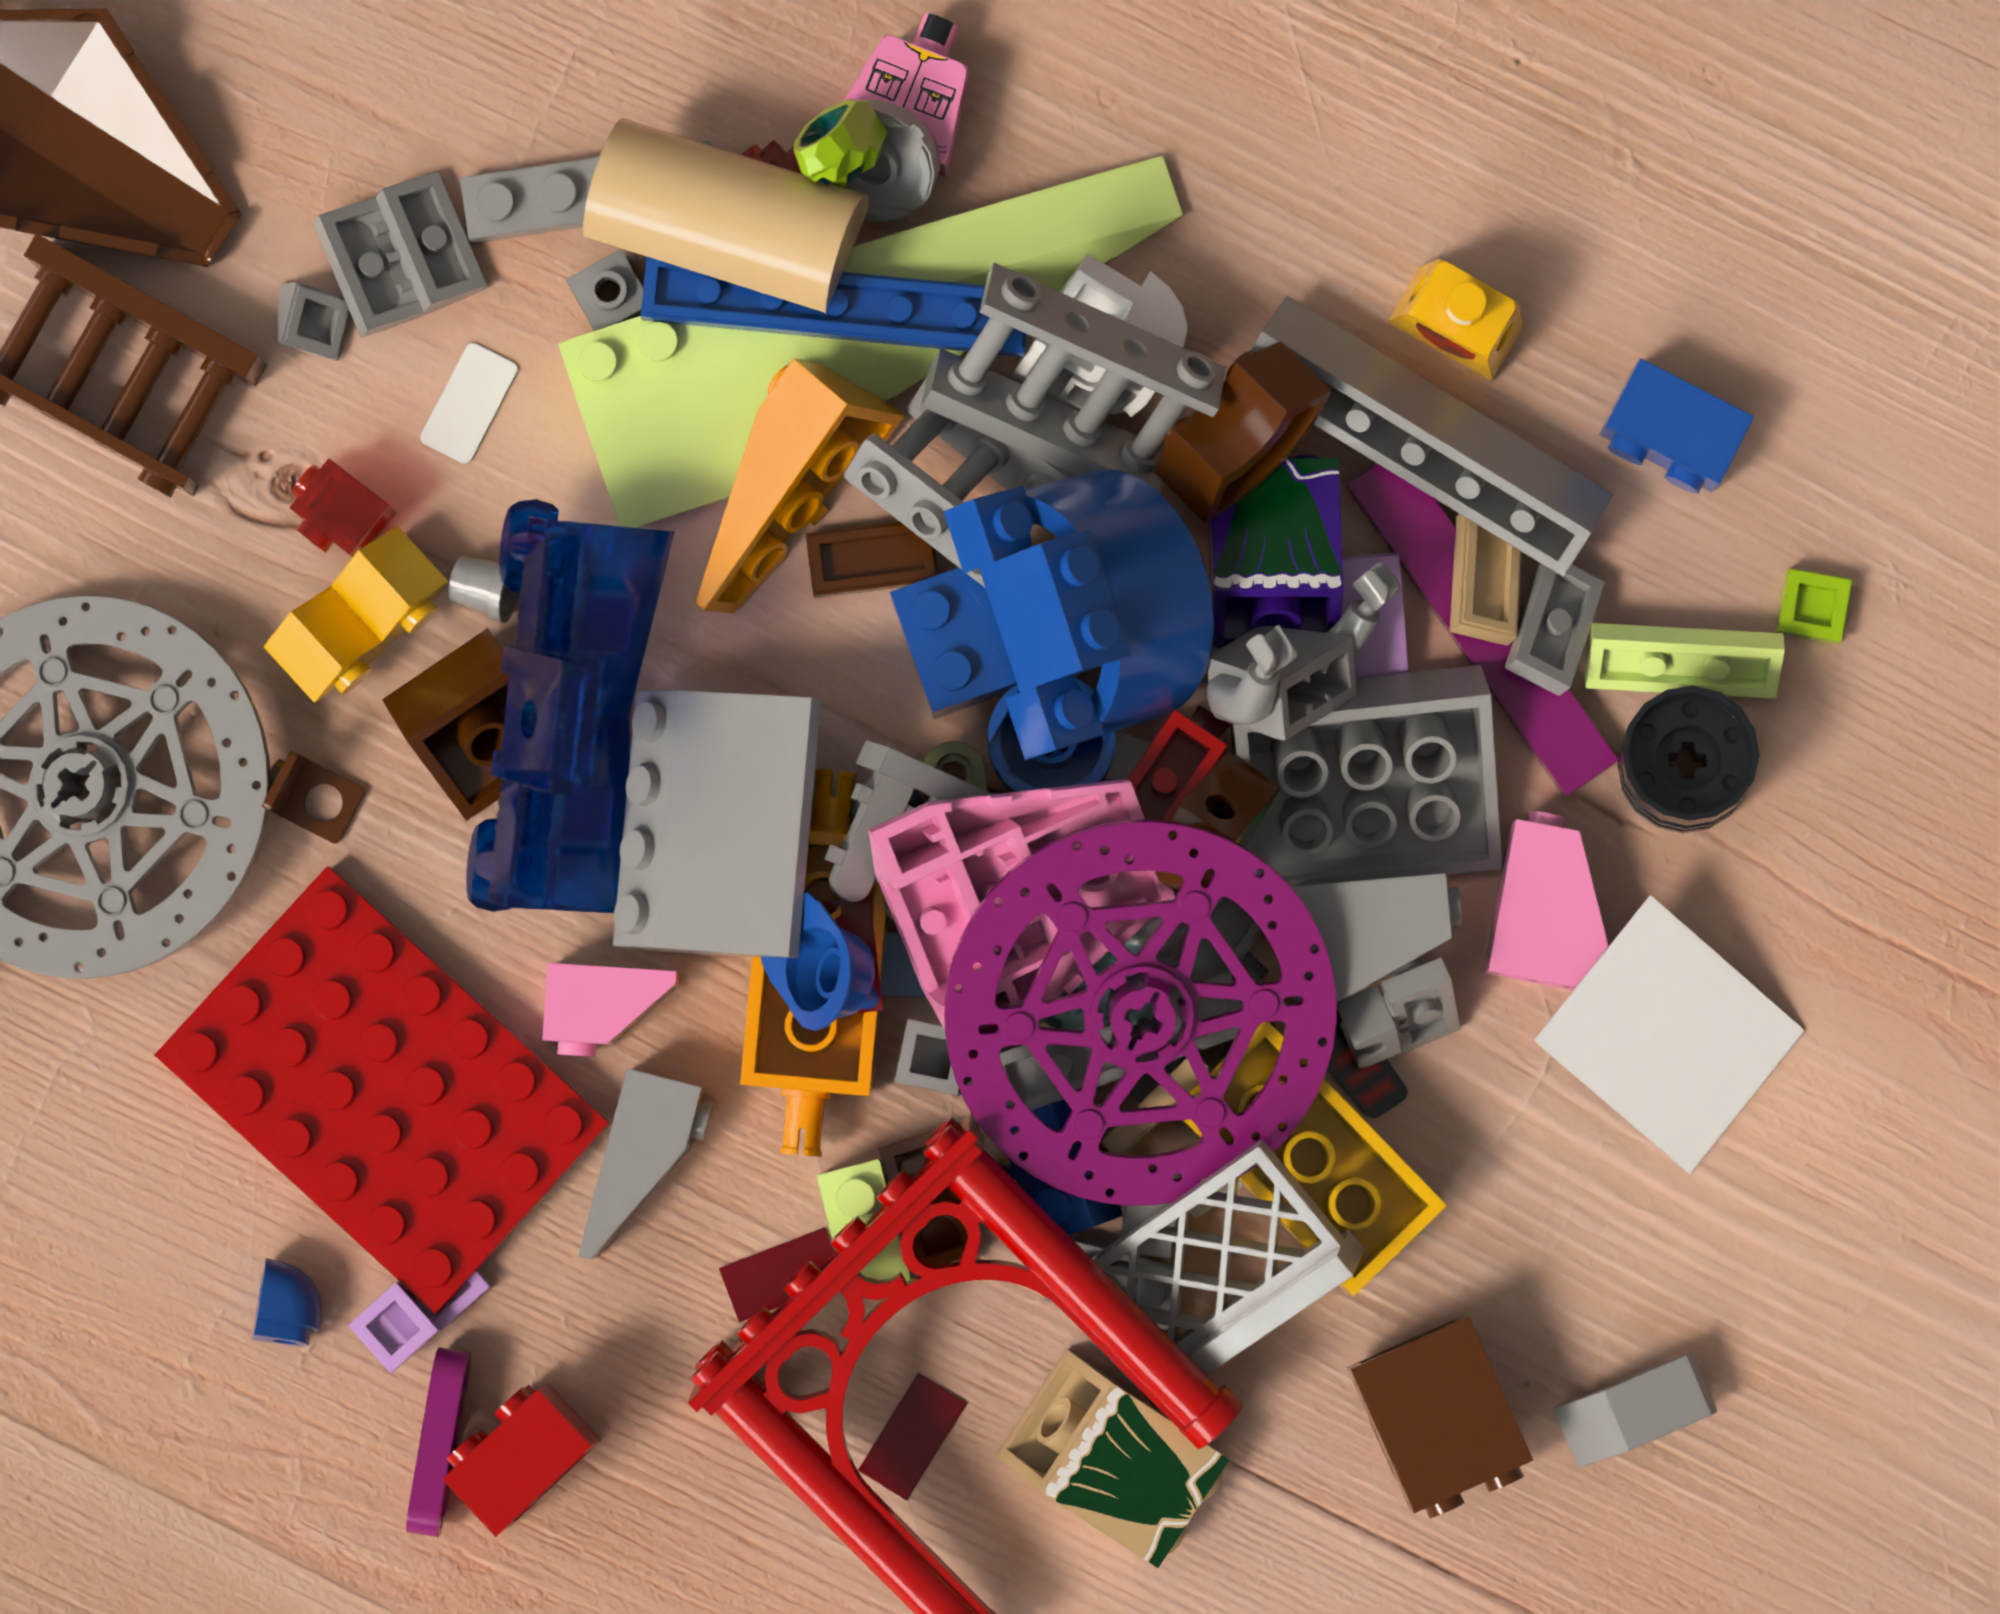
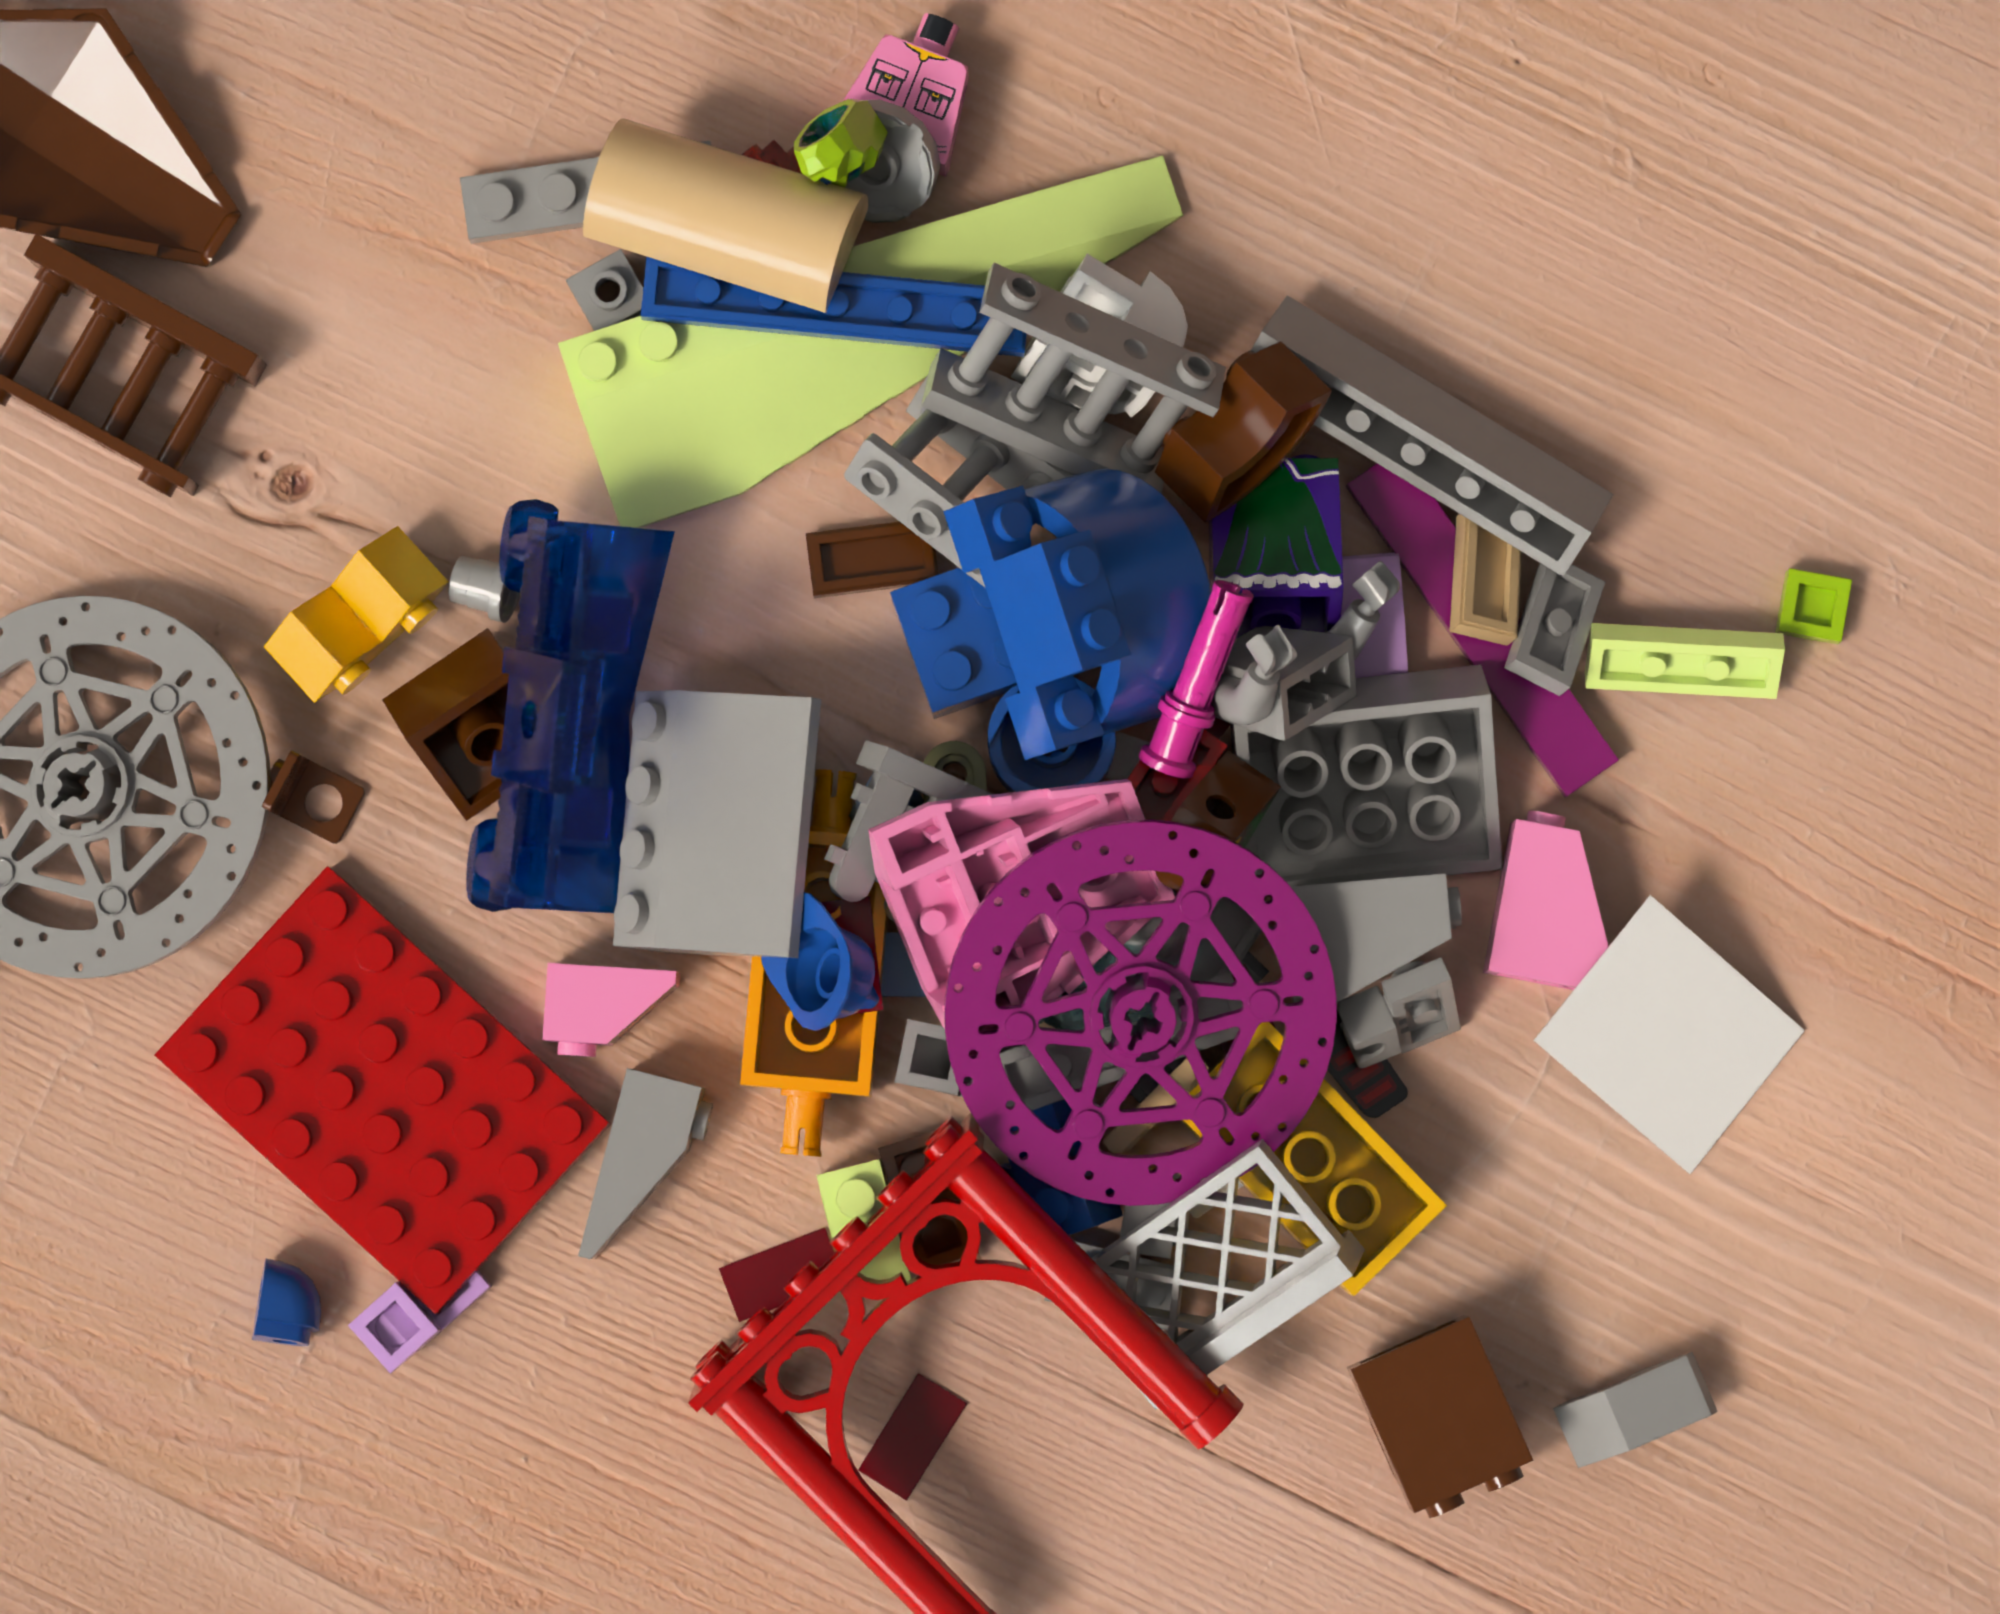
light grey slope [277,282,350,361] -> none
clear red brick [290,458,397,558] -> none
light grey slope [313,171,487,338] -> none
magenta beam [406,1347,471,1538] -> none
white sticker [420,343,517,464] -> none
red brick [442,1384,602,1537] -> none
light orange wedge [695,358,904,614] -> none
slope [996,1349,1230,1568] -> none
yellow torso [1388,259,1524,382] -> none
blue brick [1599,358,1755,494] -> none
black wheel [1617,686,1760,834] -> none
none -> dark pink pin [1139,580,1254,778]

